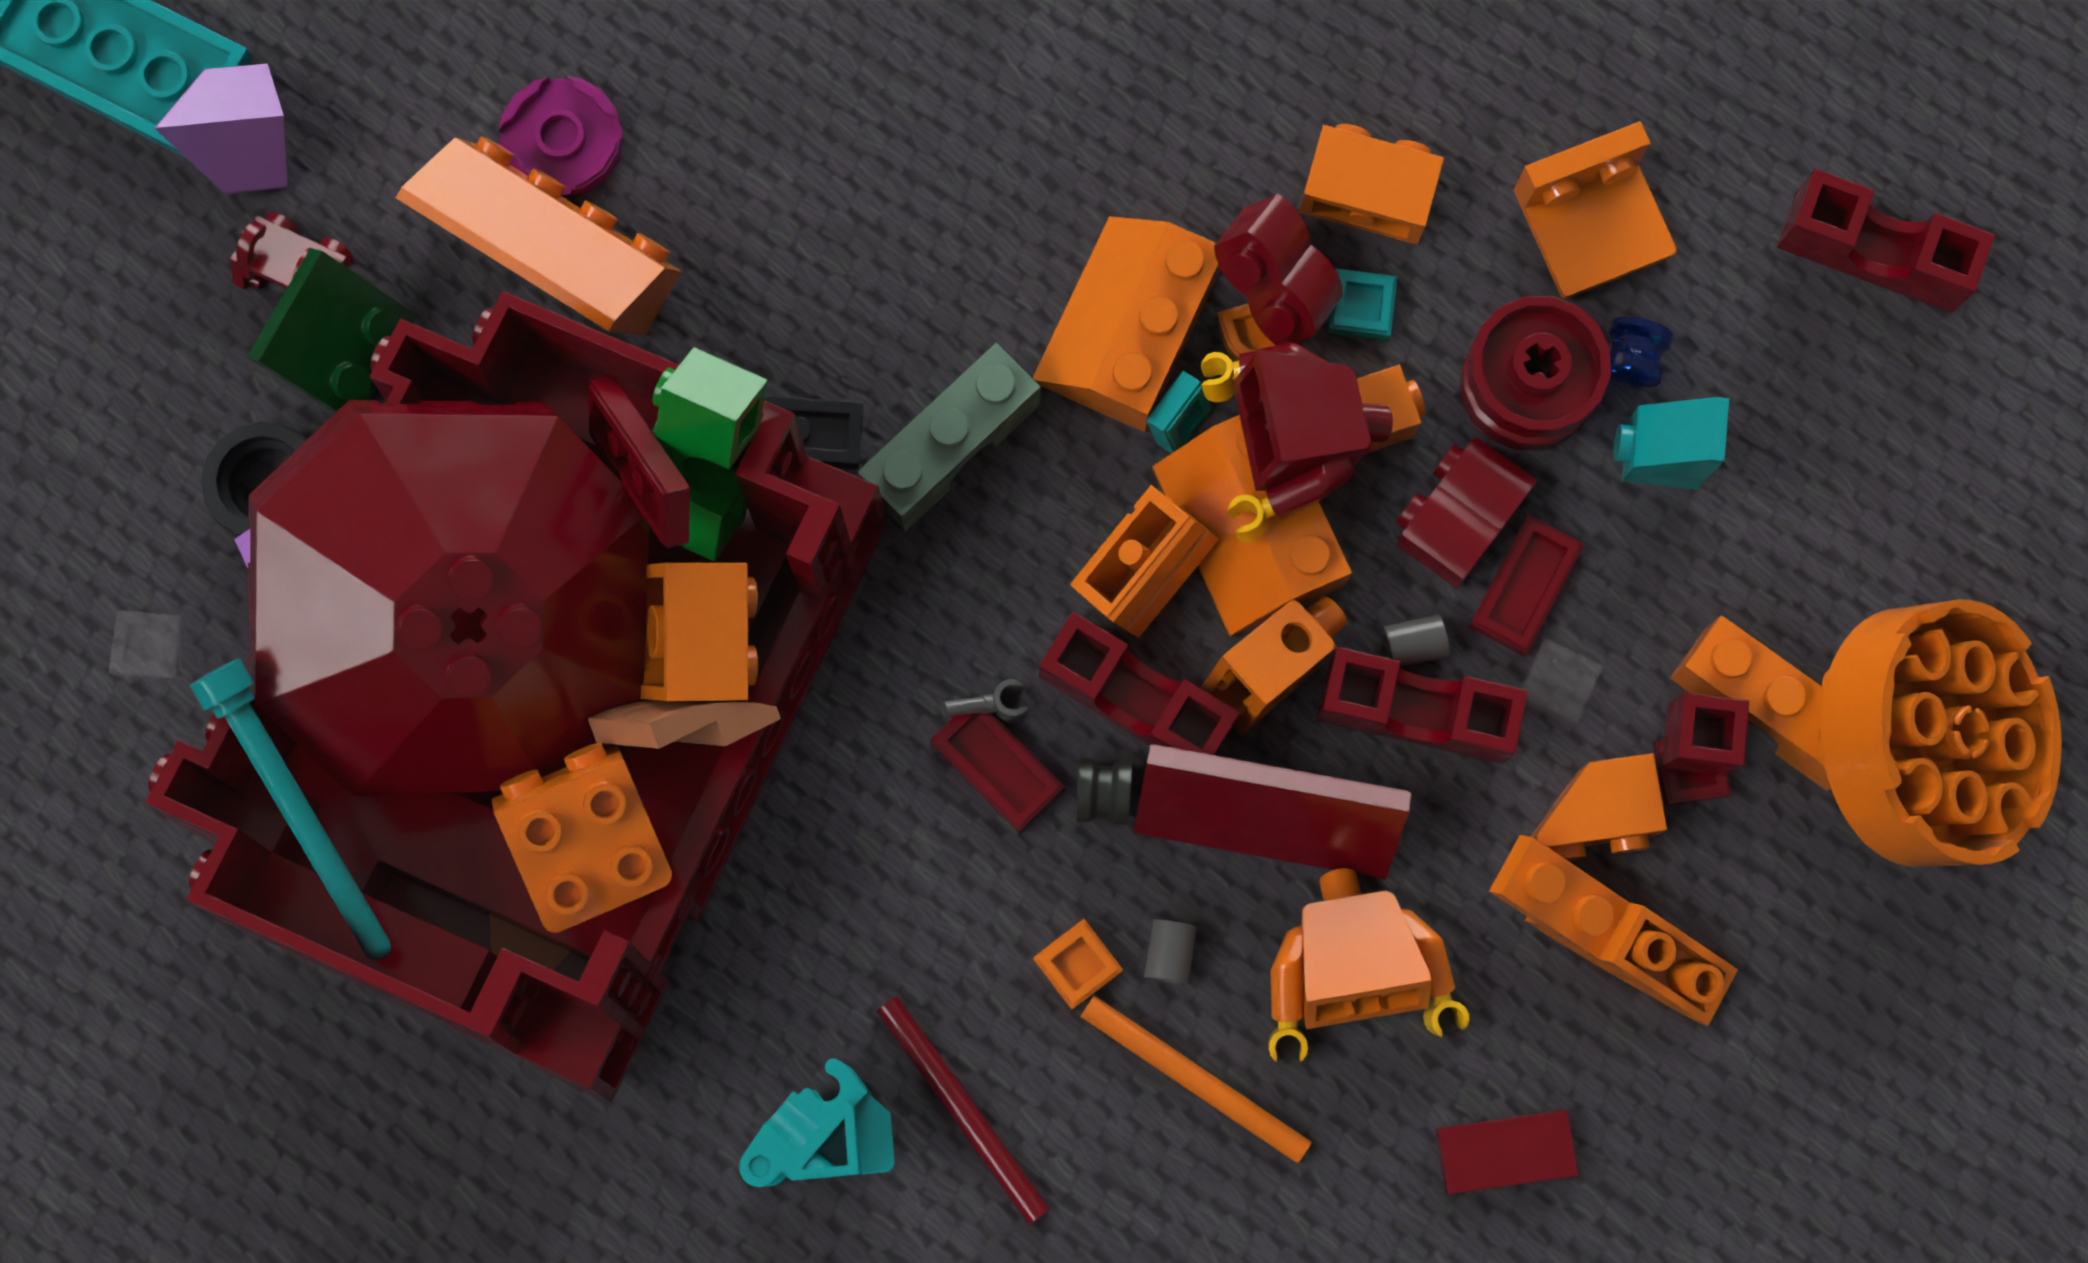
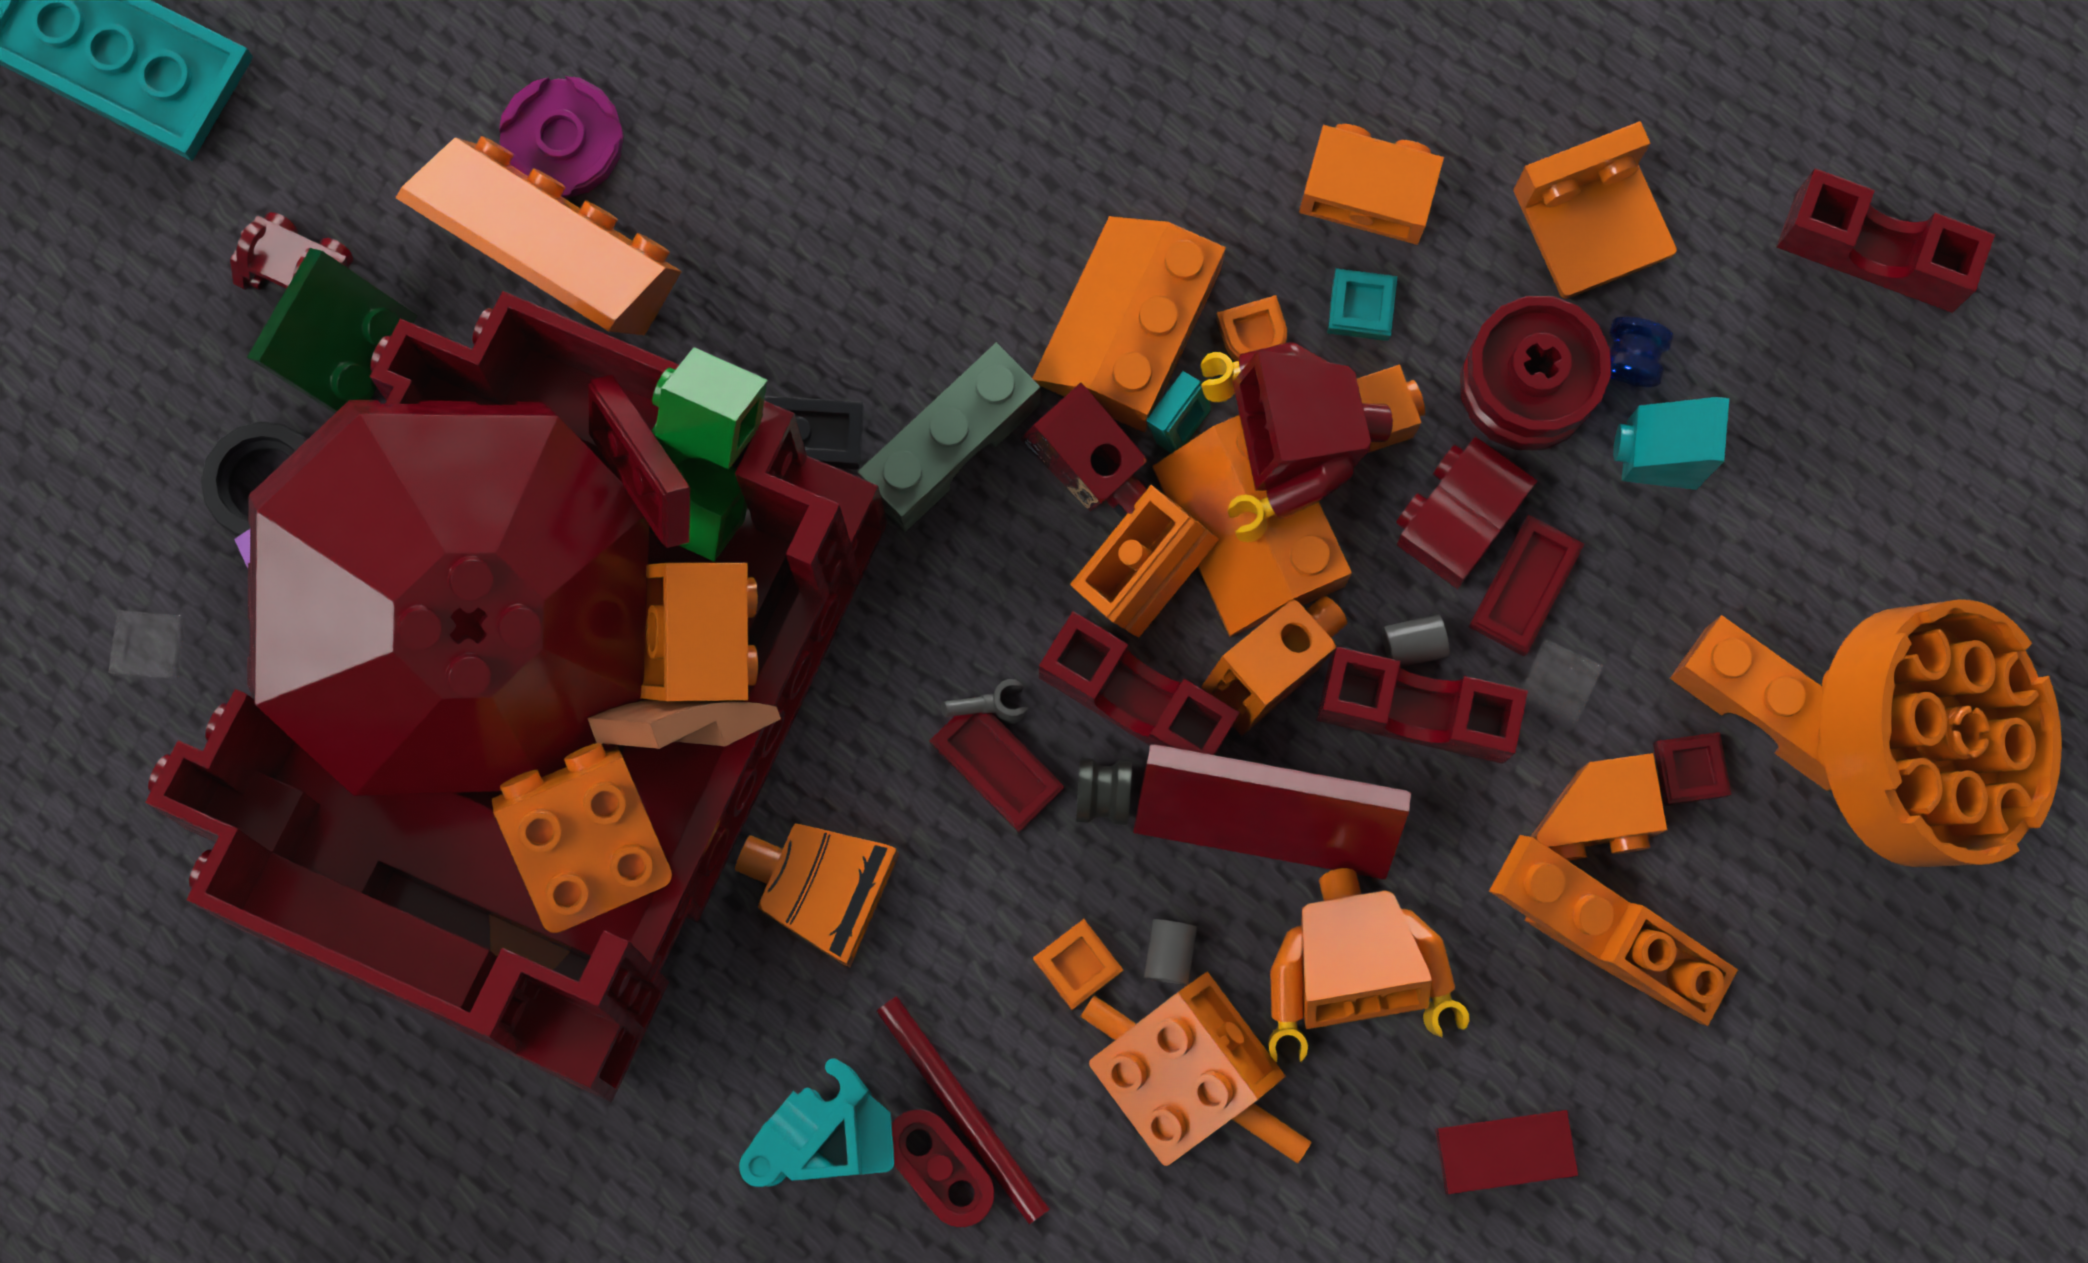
medium lavender slope [154,63,288,195] -> none
teal piece [189,658,391,960] -> none
dark red brick [1214,194,1343,345] -> none
dark red brick [1662,692,1749,776] -> none
none -> orange torso [735,824,899,967]
none -> dark red plate [892,1109,994,1227]
none -> dark red torso [1020,382,1147,519]
none -> orange bracket [1089,971,1286,1166]

